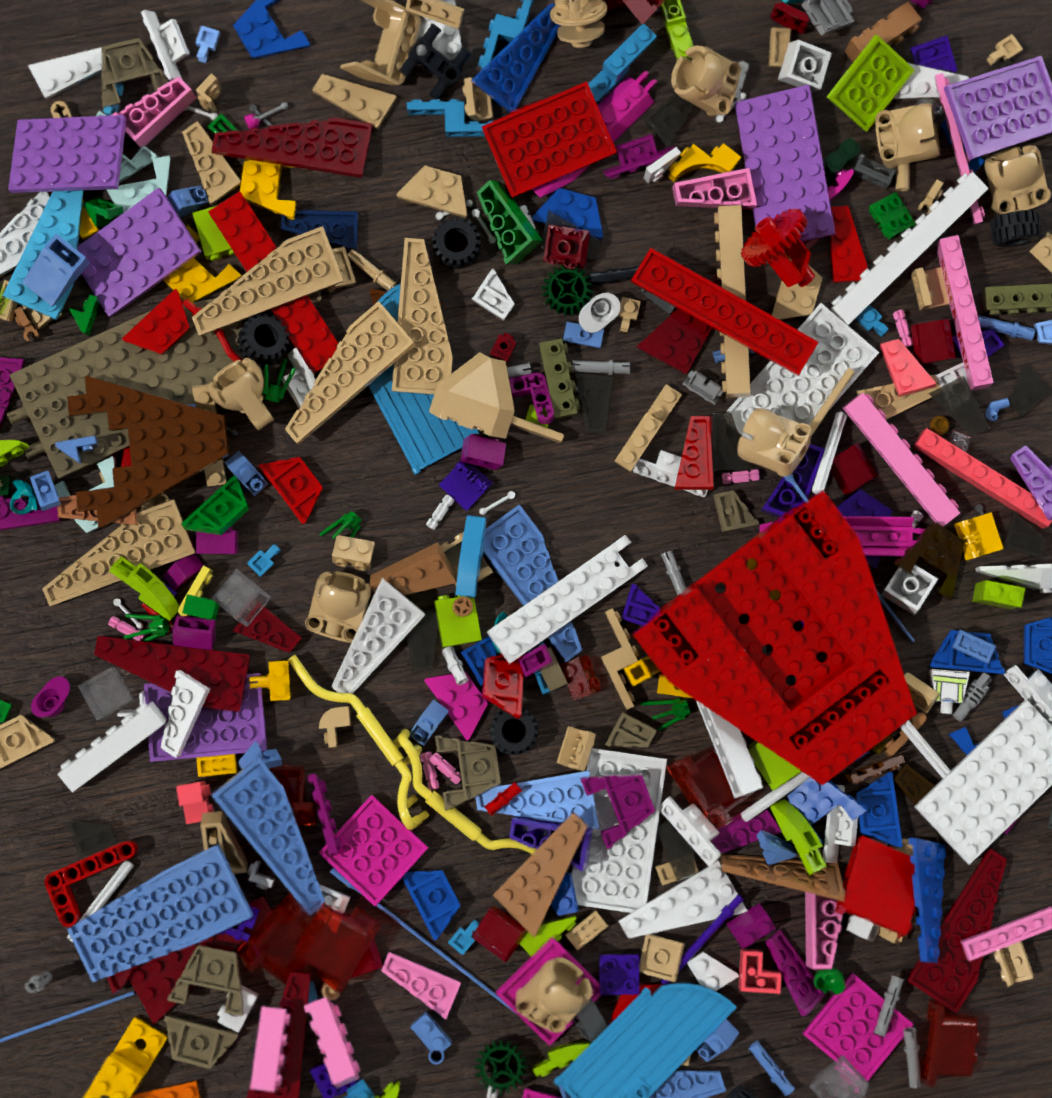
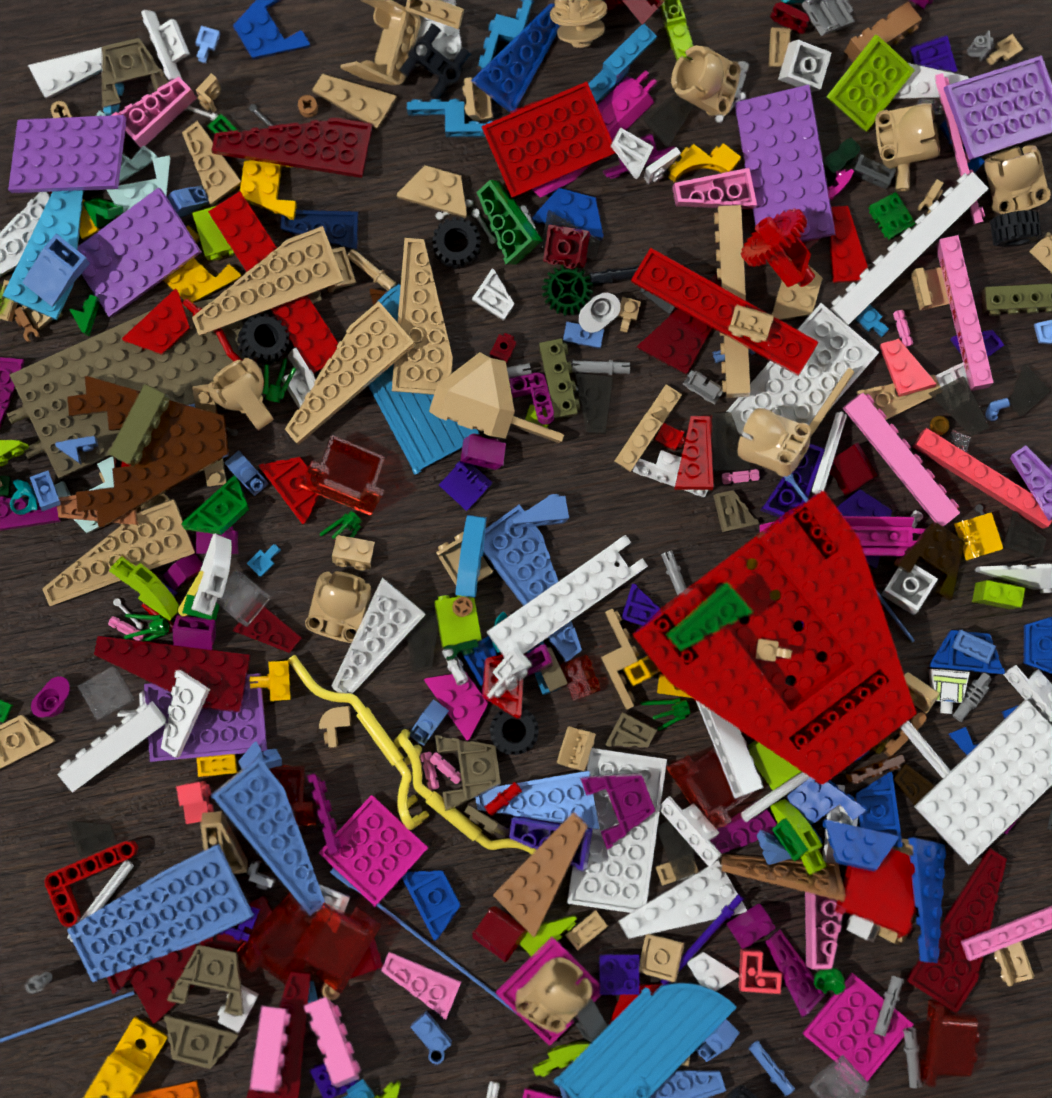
hinge [244,102,288,130] -> none
medium nougat wedge [369,542,457,595] -> none
white axle [426,495,454,530] -> none
dark azure plate [448,919,480,955] -> none
dark green gear [474,1040,528,1095] -> none
white hinge [479,491,515,515] -> none
blue wing [551,873,579,916] -> none
dark red slope [910,319,955,365] -> none
medium blue pin [978,315,1035,341] -> none
none -> olive brick [108,384,170,467]
none -> white slope [191,534,231,616]
none -> medium nougat wheel [298,95,318,118]
none -> clear red windscreen [299,434,385,516]
none -> dark green plate [444,639,479,661]
none -> dark tan wing [465,805,510,838]
none -> white bracket [487,647,532,699]
none -> medium blue slope [508,494,569,529]
none -> white wing [611,128,653,179]
none -> red bracket [654,423,686,451]
none -> green wing [666,582,752,651]
none -> tan bracket [728,305,774,343]
none -> tan plate [755,638,792,661]
none -> green tile [772,818,809,862]
none -> blue wing [823,819,898,871]
none -> light grey hinge [967,31,993,62]

